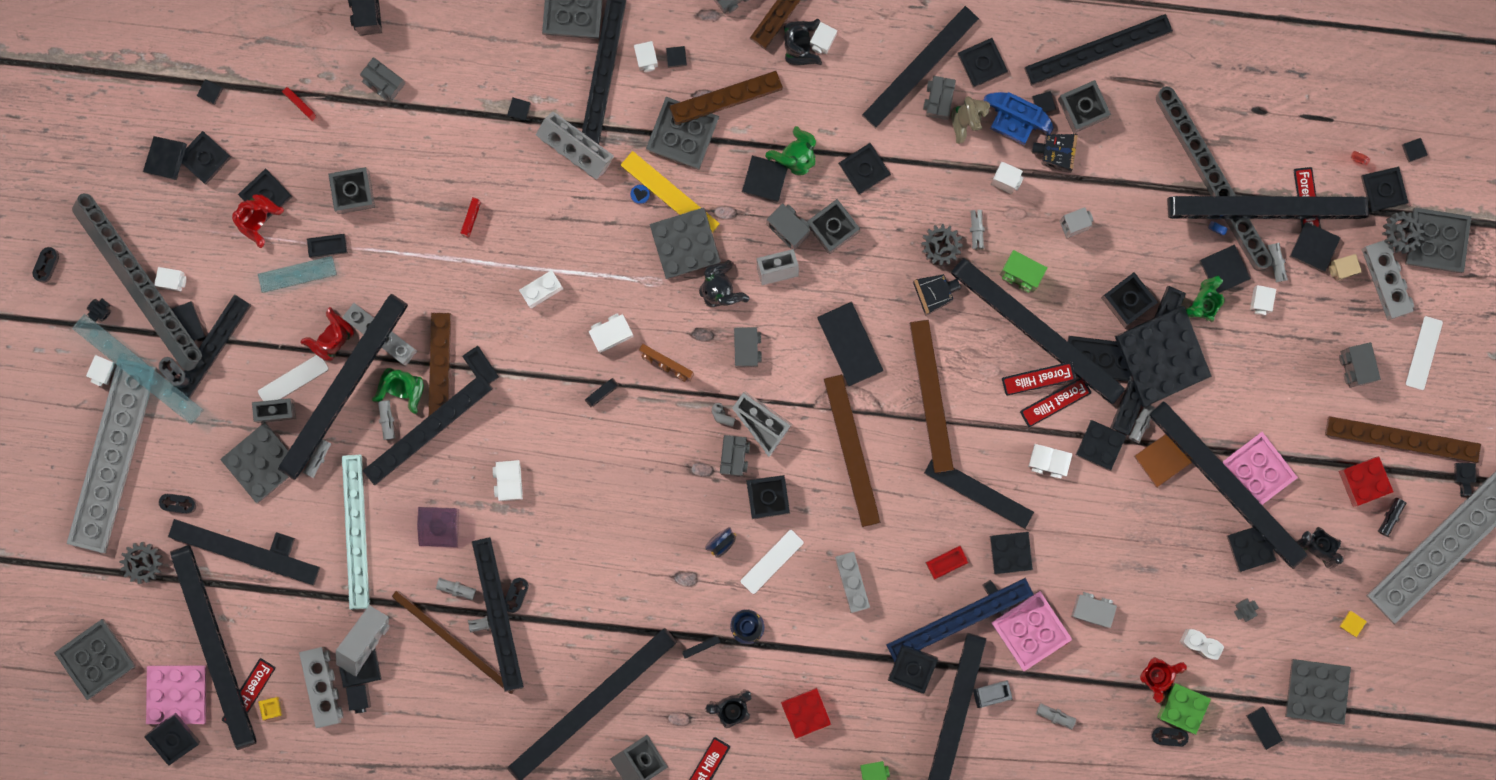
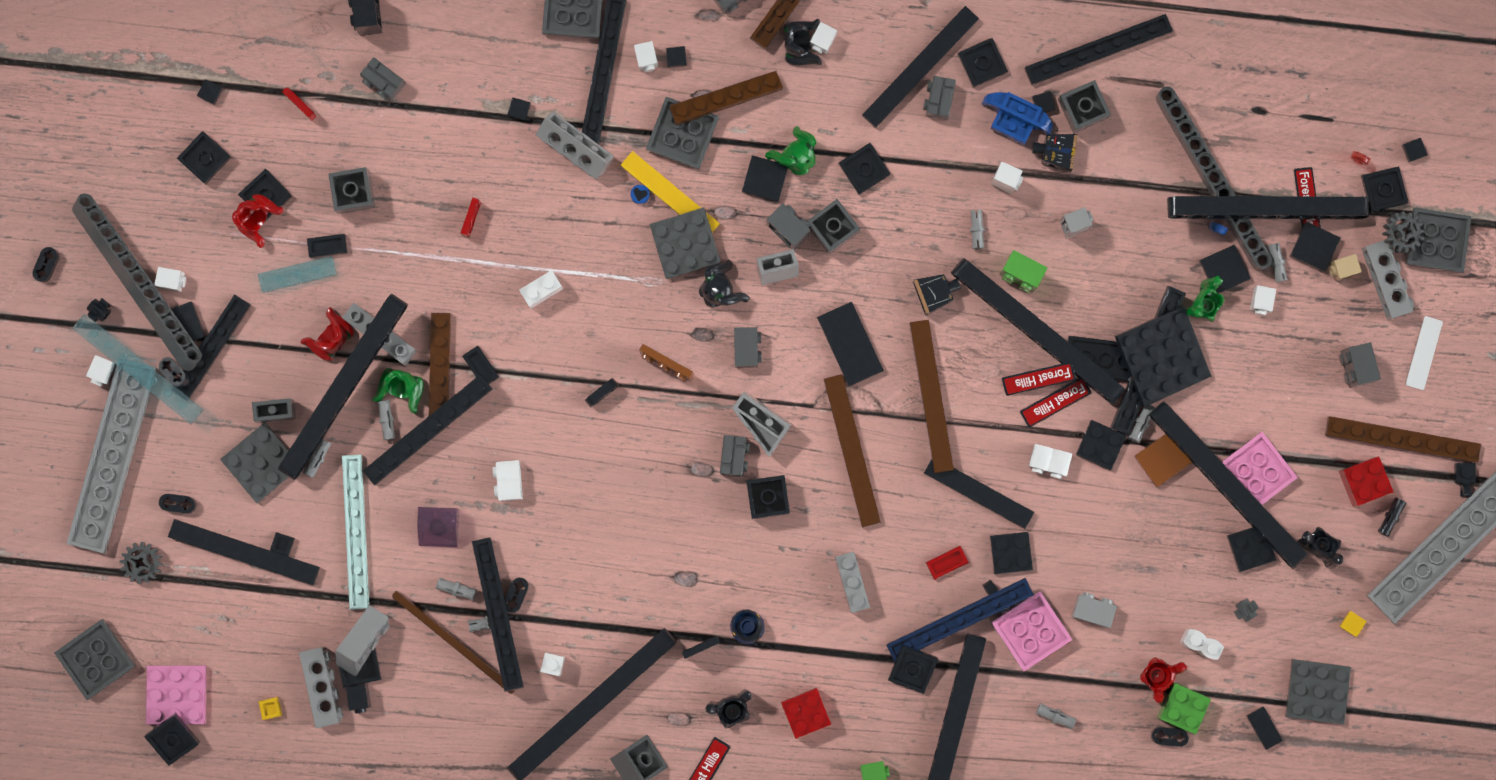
black tile [143,136,187,180] -> none
black beam [170,545,257,750] -> none
red sticker [222,658,276,724] -> none
white sticker [258,355,328,401] -> none
white brick [589,313,634,353] -> none
piece [705,527,736,558] -> none
light grey arm [712,403,735,427] -> none
white sticker [740,530,804,594] -> none
dark grey gear [921,224,963,266] -> none
dark tan hair [951,96,990,144] -> none
tile [973,680,1012,708] -> none
black brick [1101,272,1158,328] -> none
none -> white brick [540,652,565,676]

